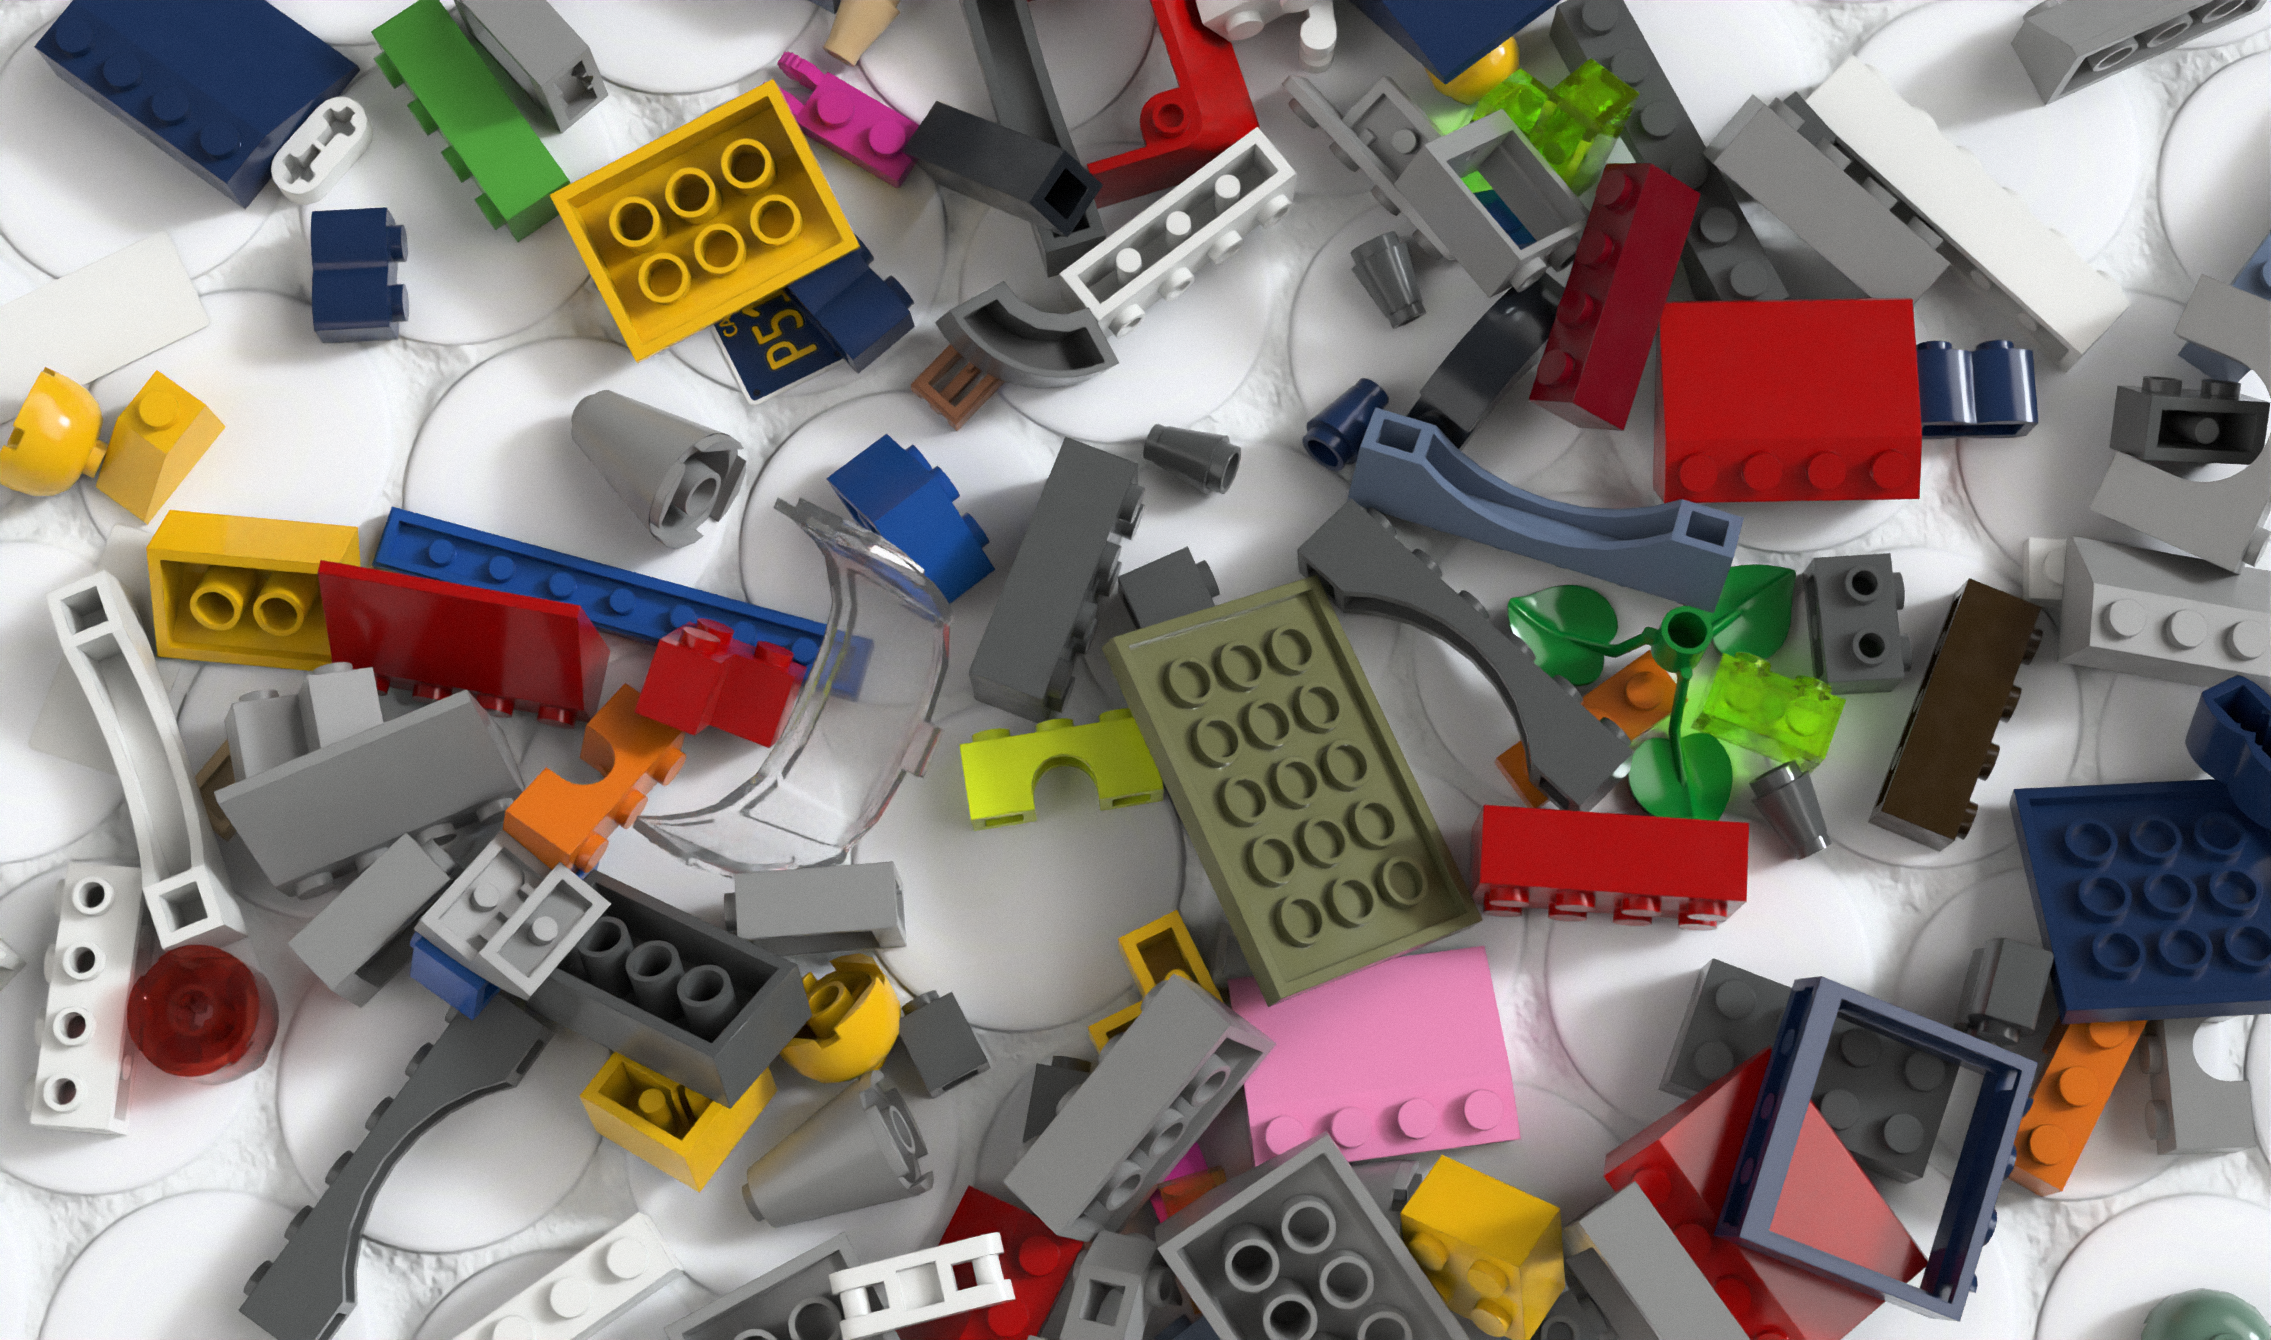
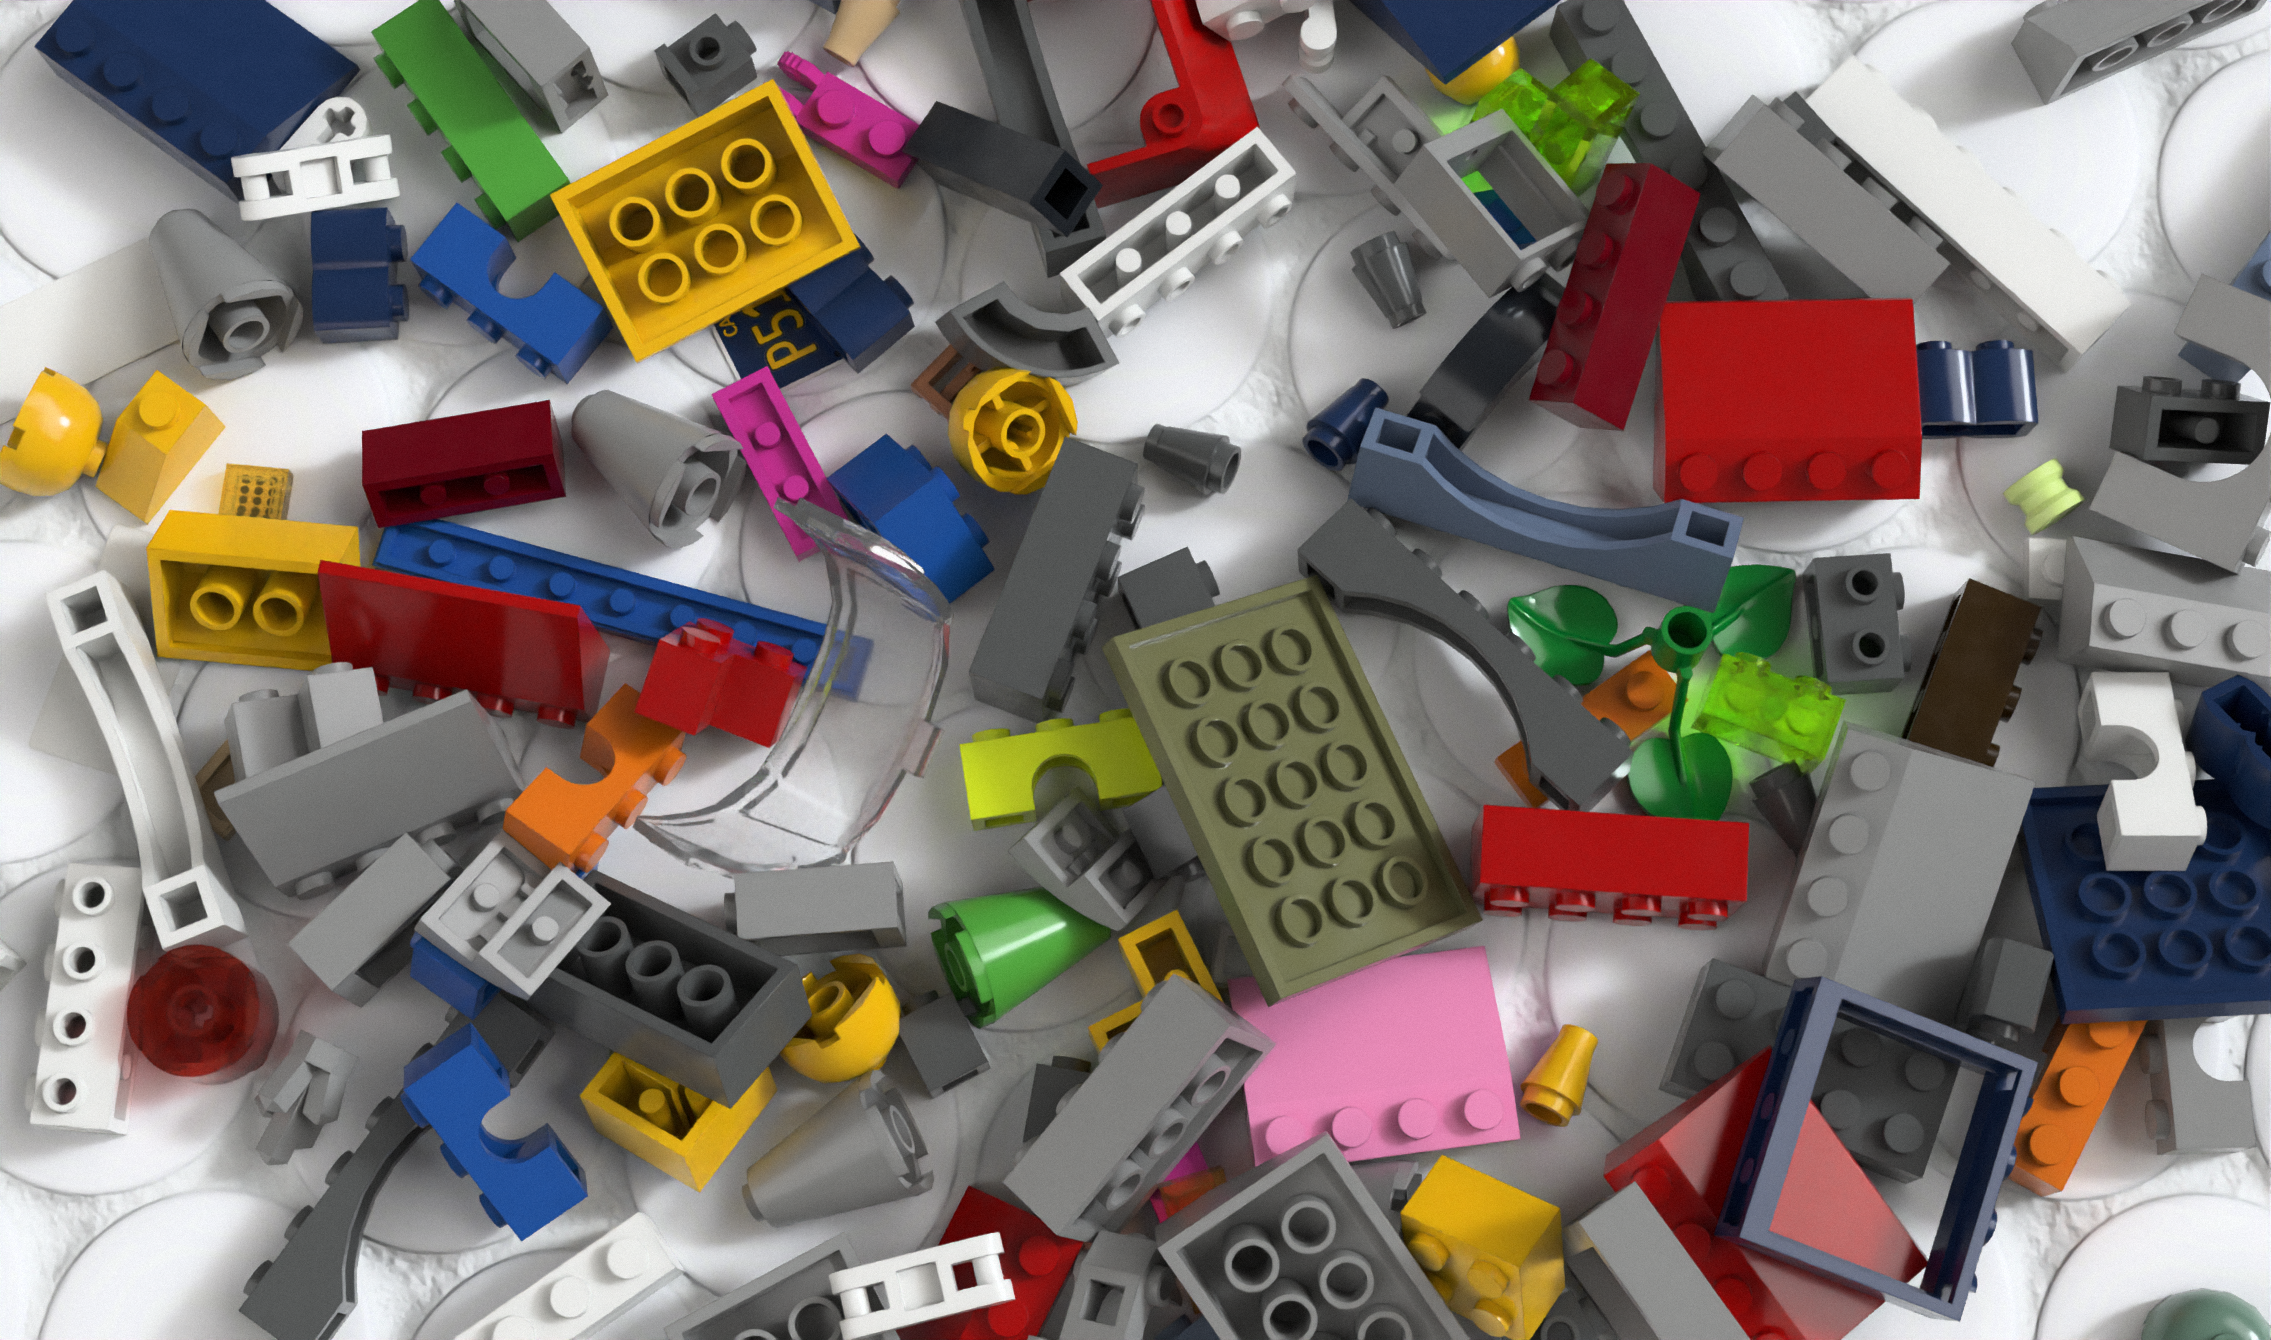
none -> light grey cone [149,209,304,379]
none -> clear yellow tile [218,463,294,520]
none -> white plate [231,134,400,221]
none -> light grey rock [254,1030,359,1165]
none -> dark red brick [362,400,566,528]
none -> blue arch [400,1022,588,1242]
none -> blue arch [410,202,613,385]
none -> dark grey brick [654,13,757,118]
none -> dark pink plate [711,366,855,562]
none -> bright green cone [928,886,1111,1029]
none -> yellow cylinder [947,366,1078,495]
none -> light grey slope [1007,786,1171,932]
none -> dark grey brick [1122,785,1207,883]
none -> yellow cone [1520,1024,1598,1127]
none -> light grey slope [1762,720,2036,1027]
none -> yellowish green wheel [2003,458,2085,535]
none -> white arch [2077,672,2207,871]

